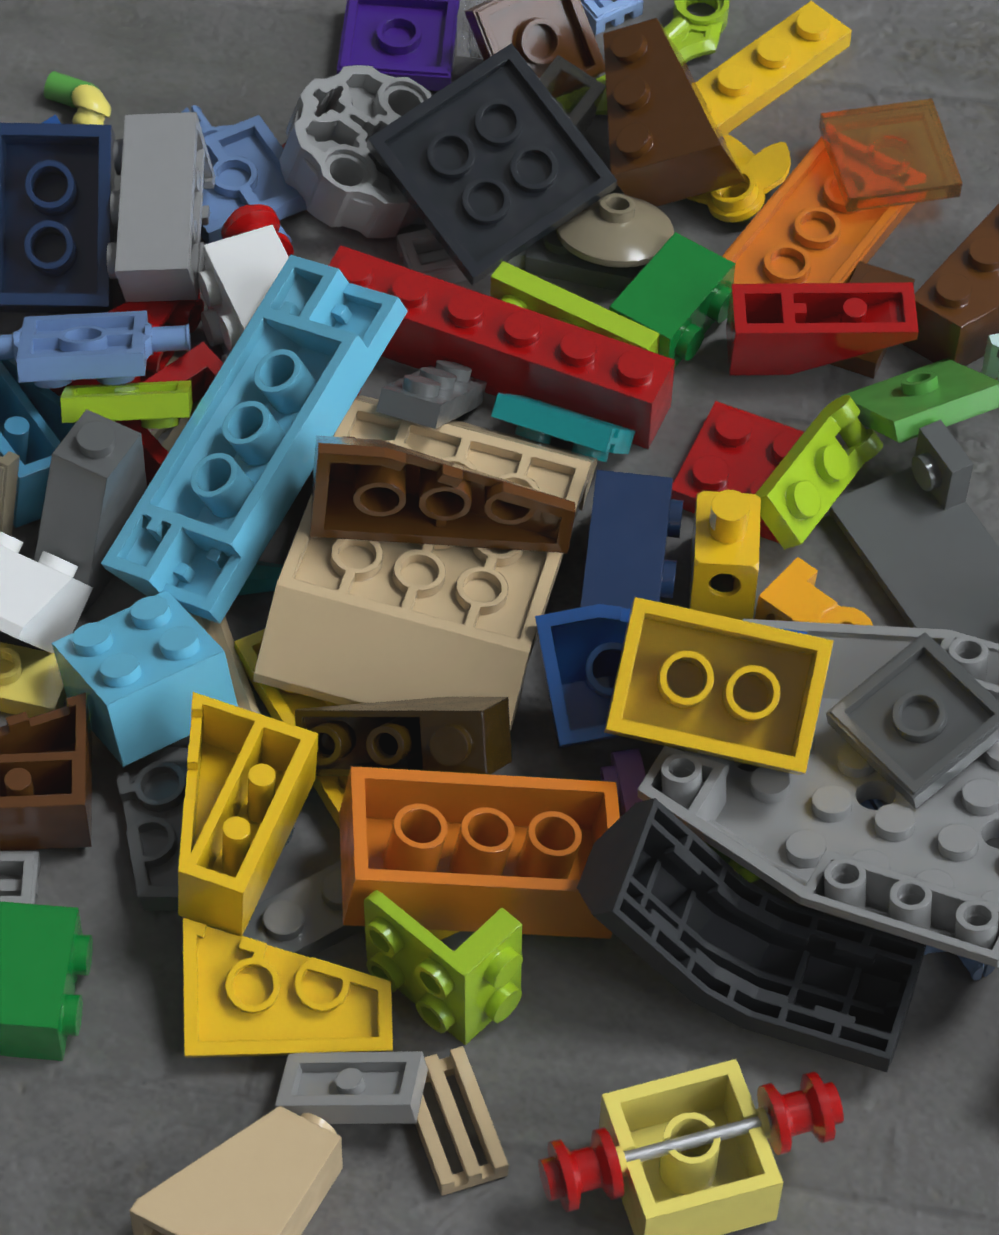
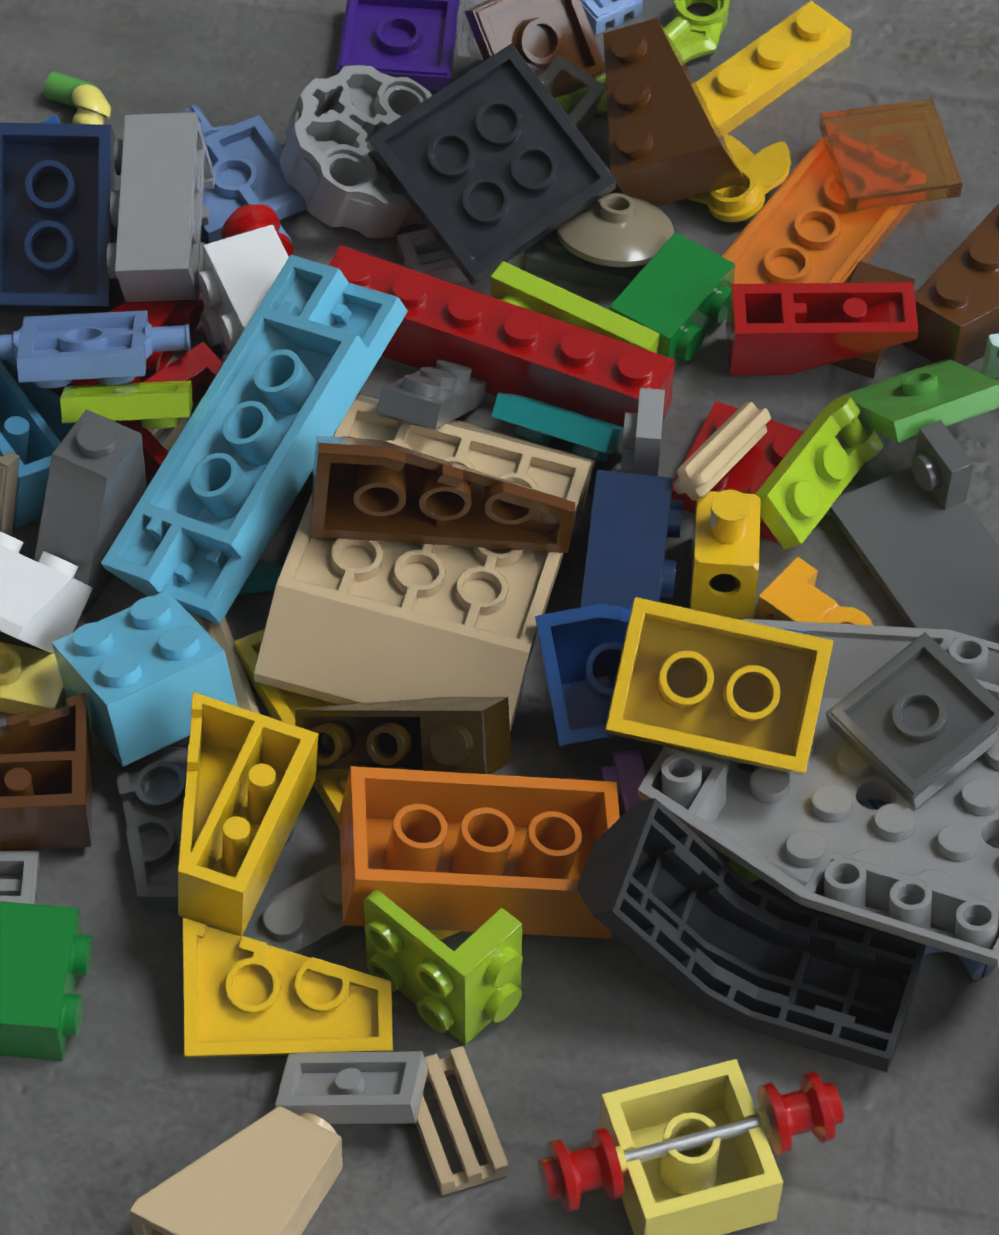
none -> light grey plate [621,388,665,476]
none -> tan axle [673,402,771,501]

